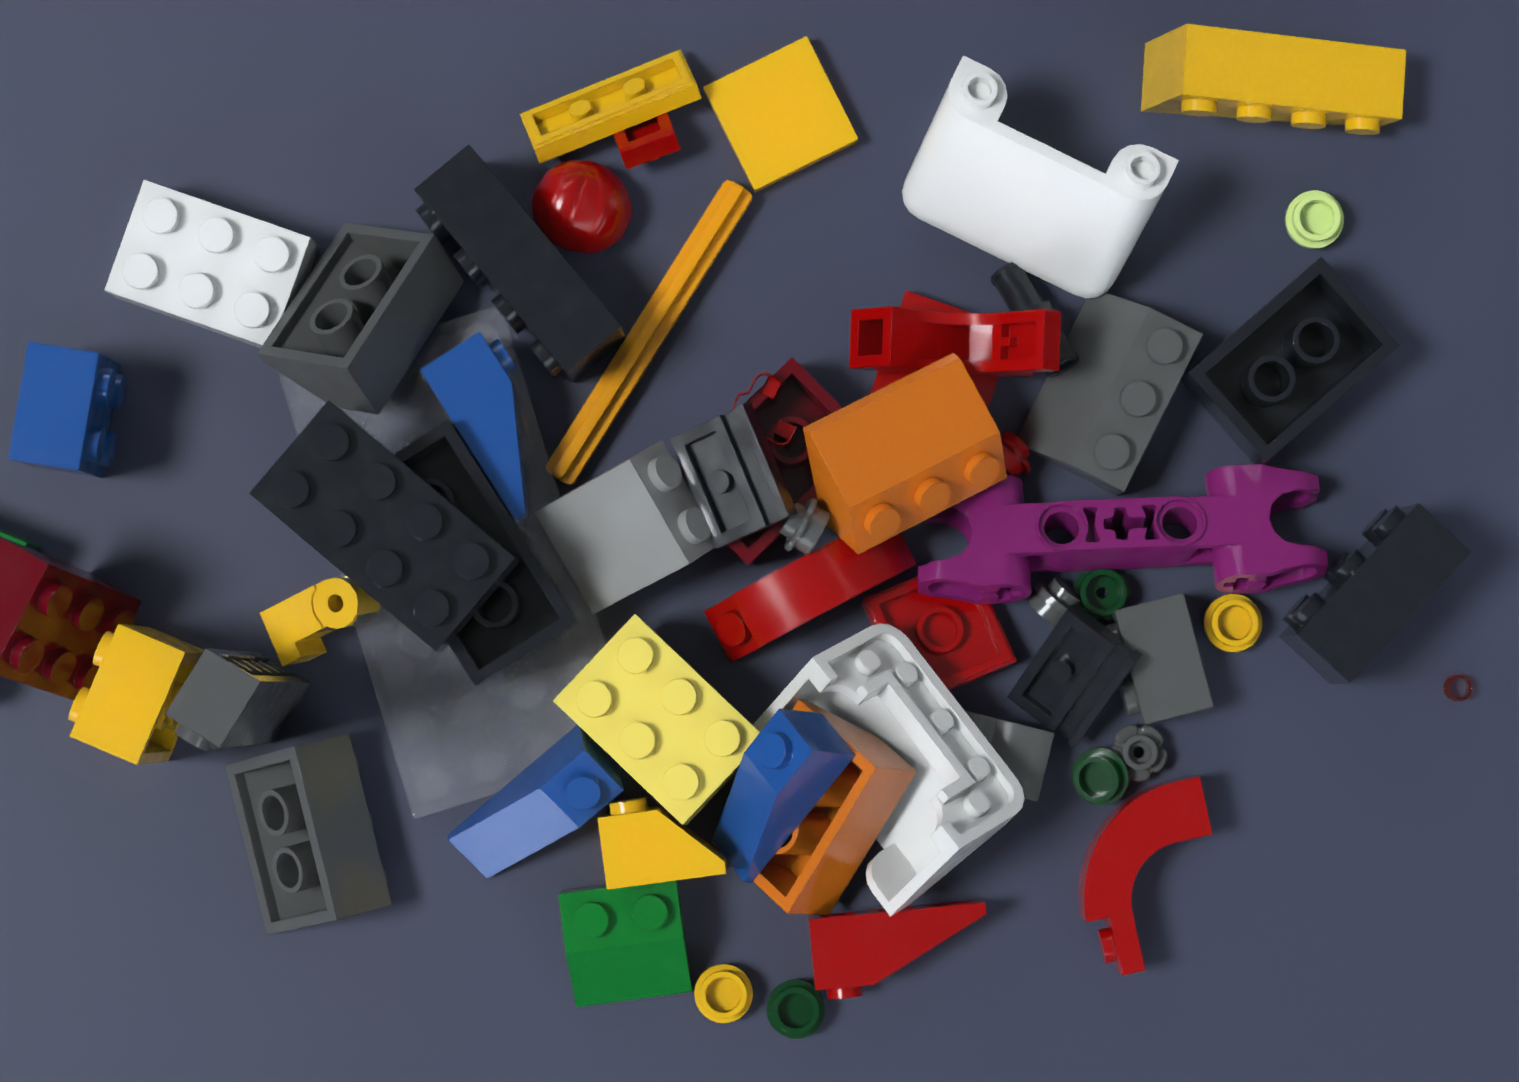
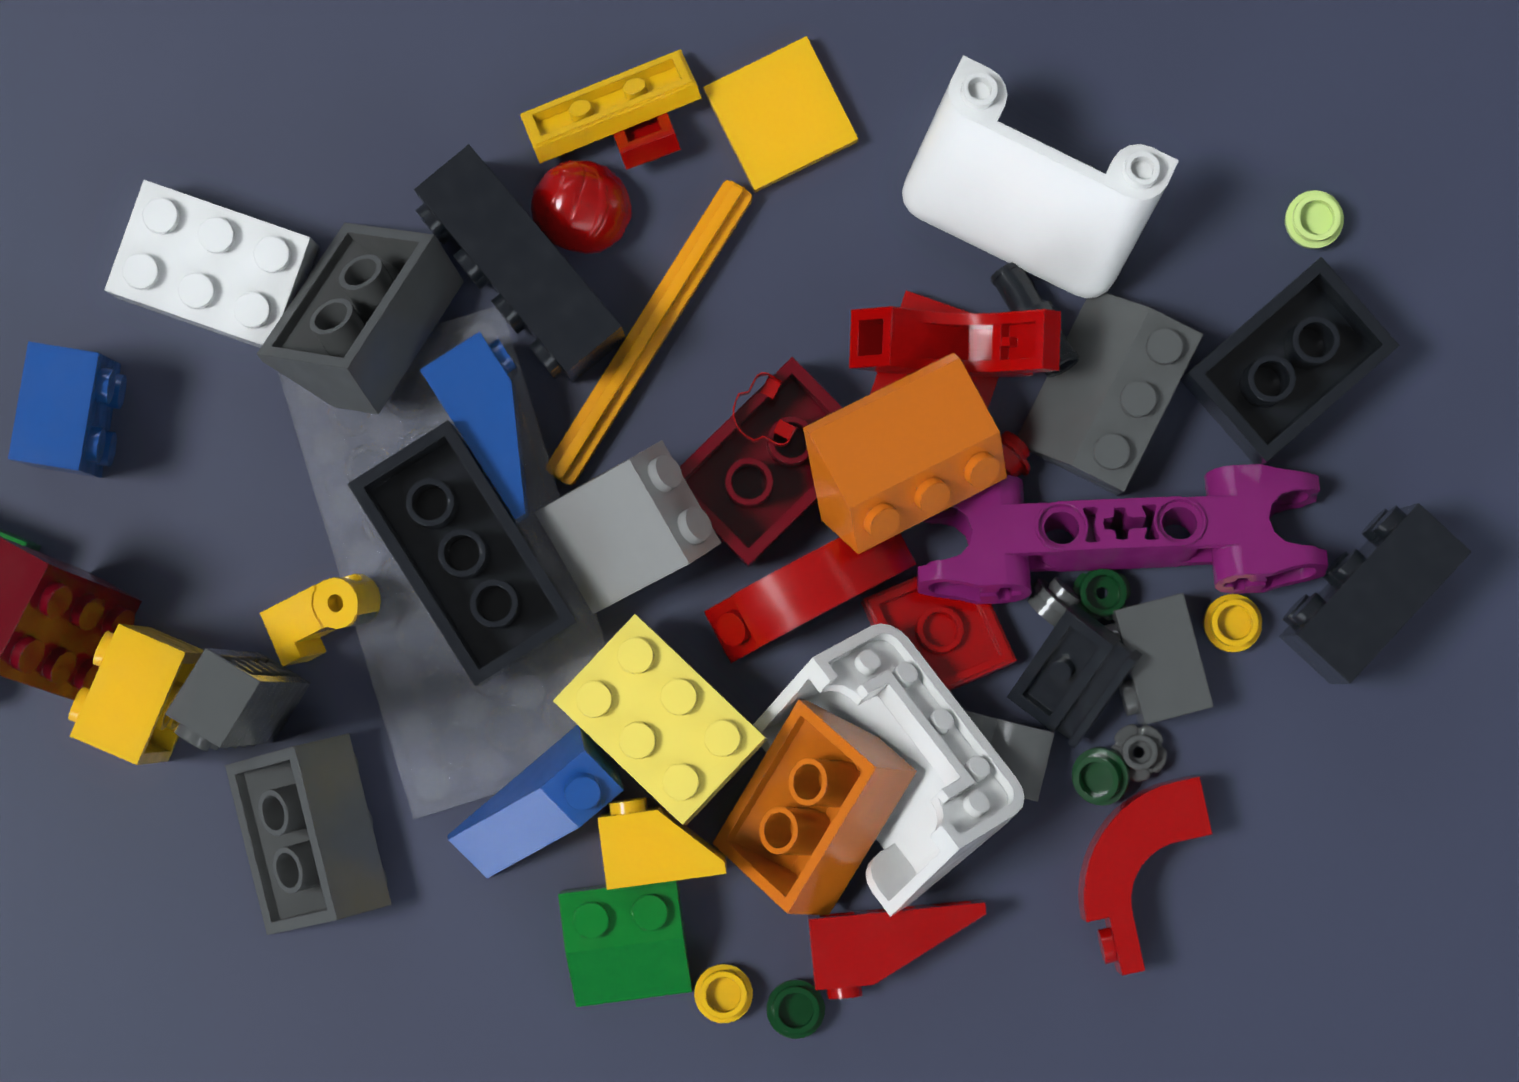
black brick [249,400,520,652] -> none
black plate [670,403,798,549] -> none
blue slope [712,709,855,883] -> none
dark grey plate [778,498,830,555] -> none
yellow wedge [1141,24,1406,135] -> none
clear red piece [1443,675,1473,701] -> none

